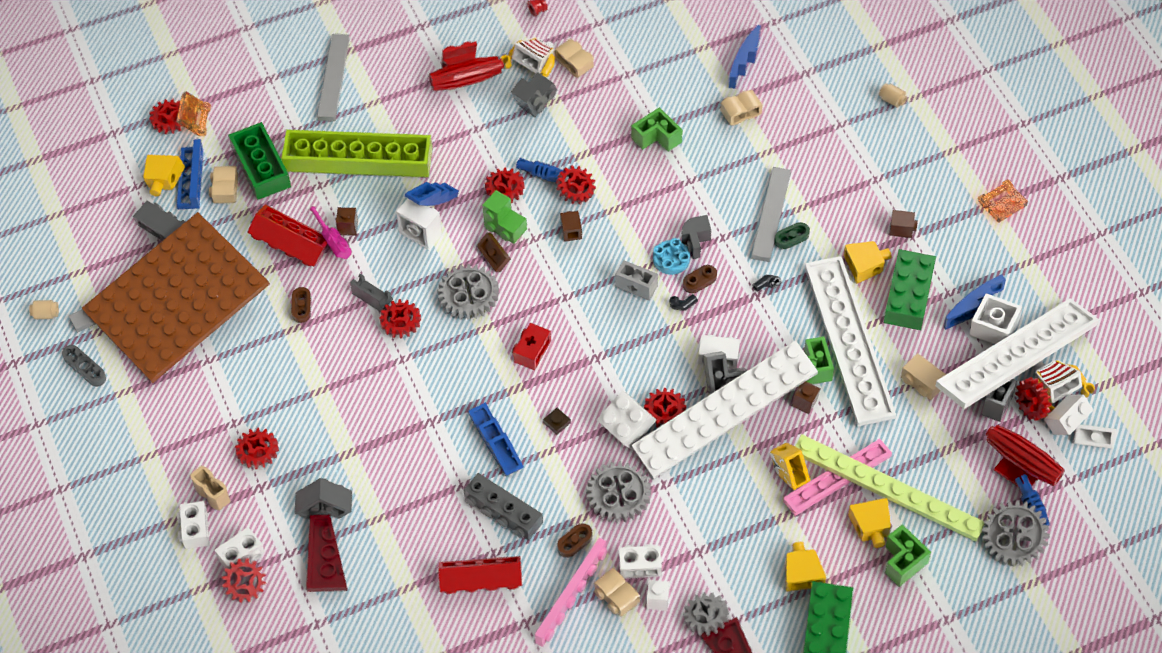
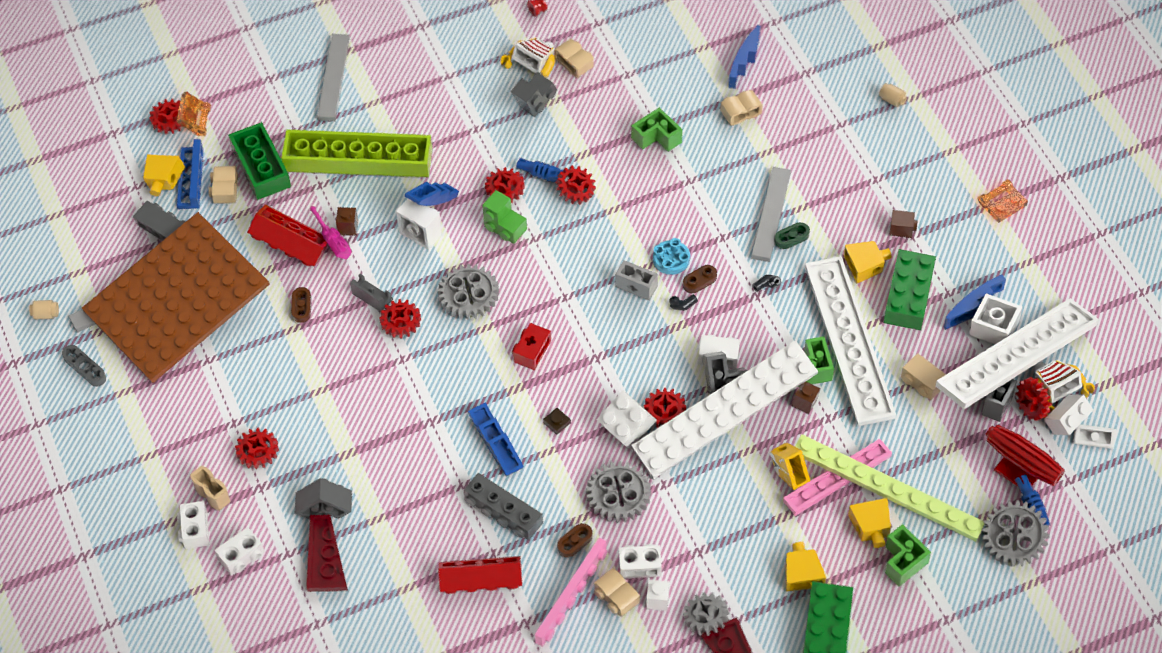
red gear [221,558,267,603] -> none
red plate [429,41,504,91] -> none
reddish brown plate [476,232,511,272] -> none
reddish brown brick [560,211,582,242] -> none
dark grey brick [681,215,711,259] -> none

